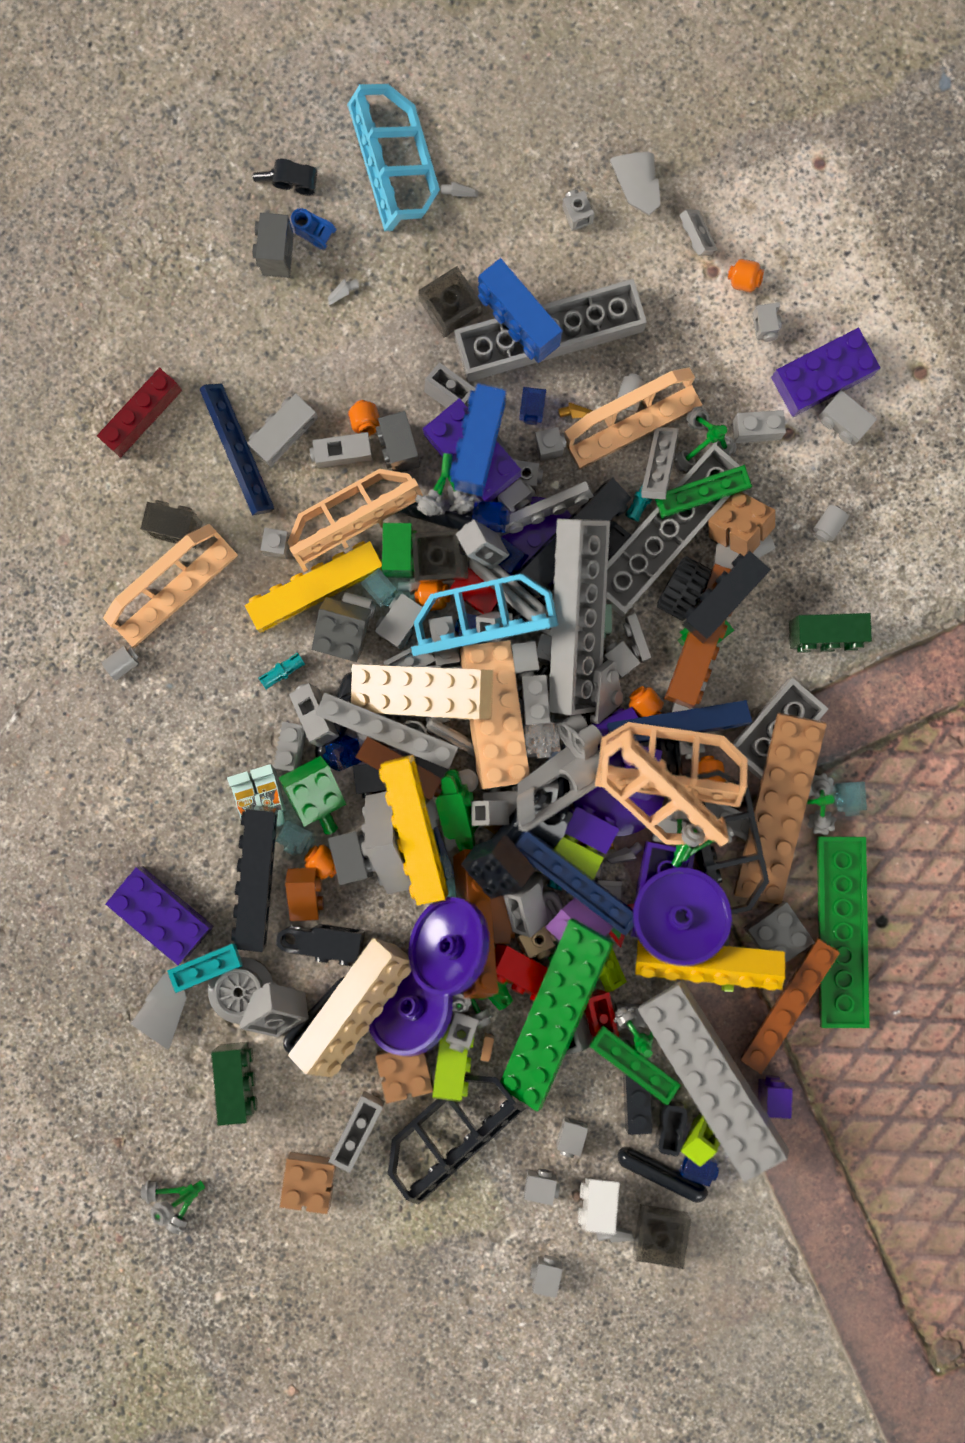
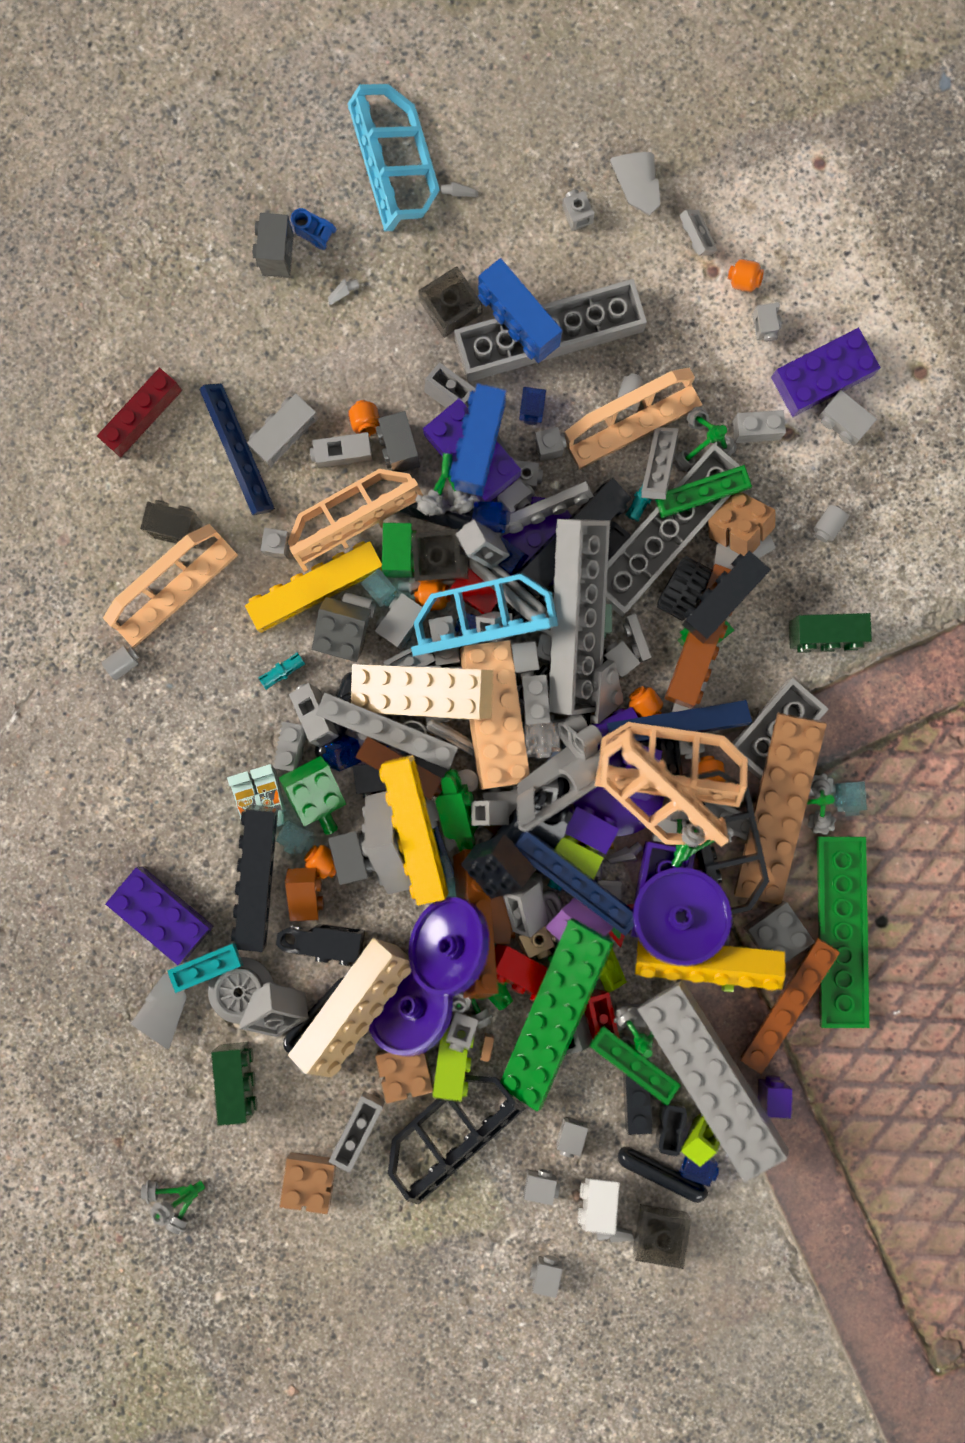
black beam [252,159,318,196] -> none
pearl gold bar [558,402,592,419] -> none

